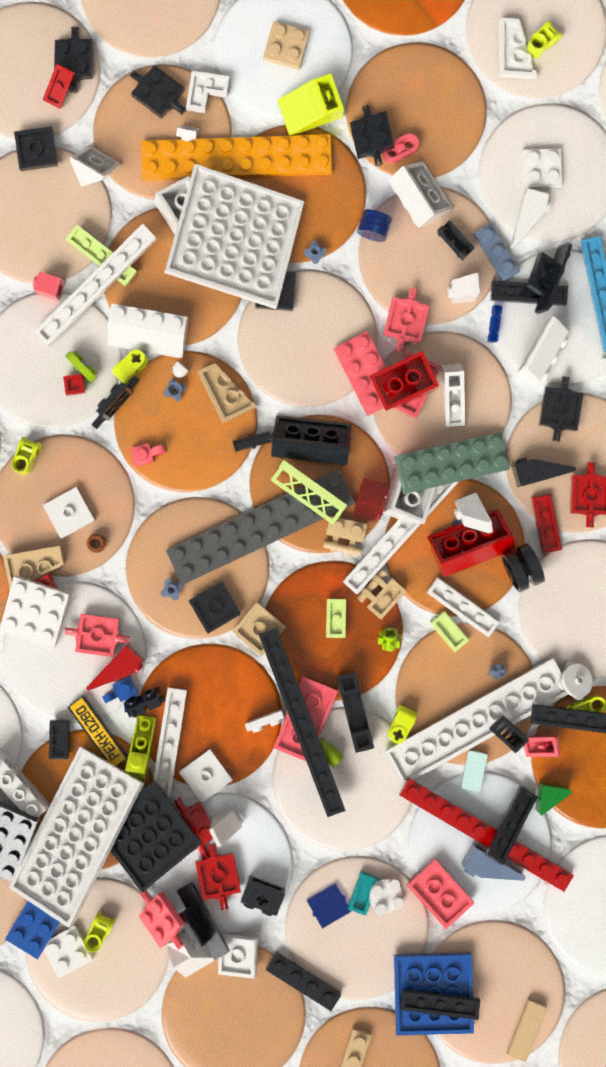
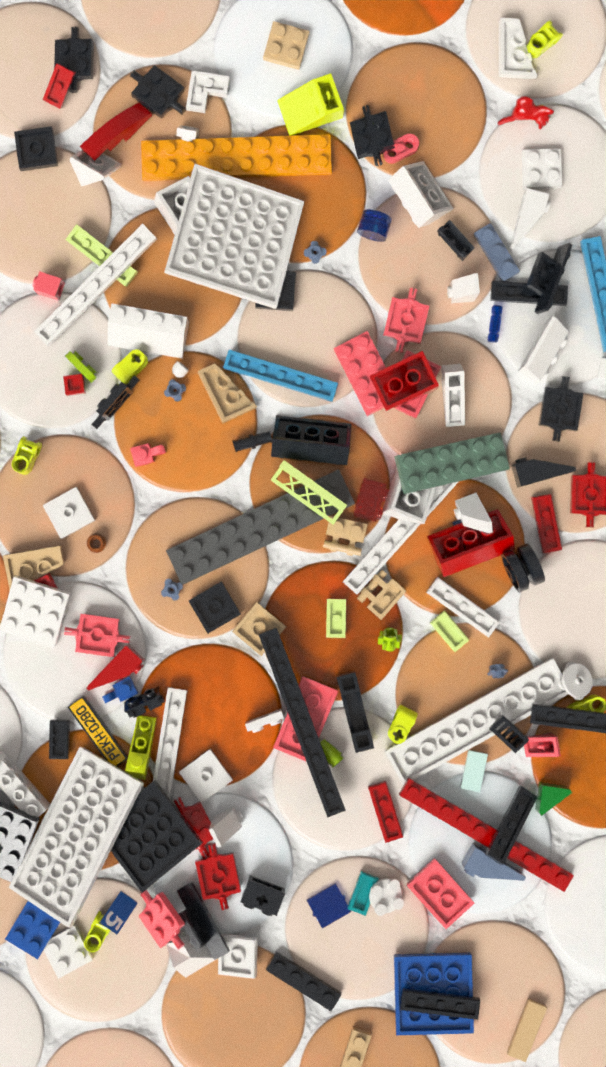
none -> red slope [80,102,152,161]
none -> blue sticker [100,891,138,935]
none -> dark azure plate [223,350,338,402]
none -> red tile [368,781,403,843]
none -> animal [498,96,554,130]

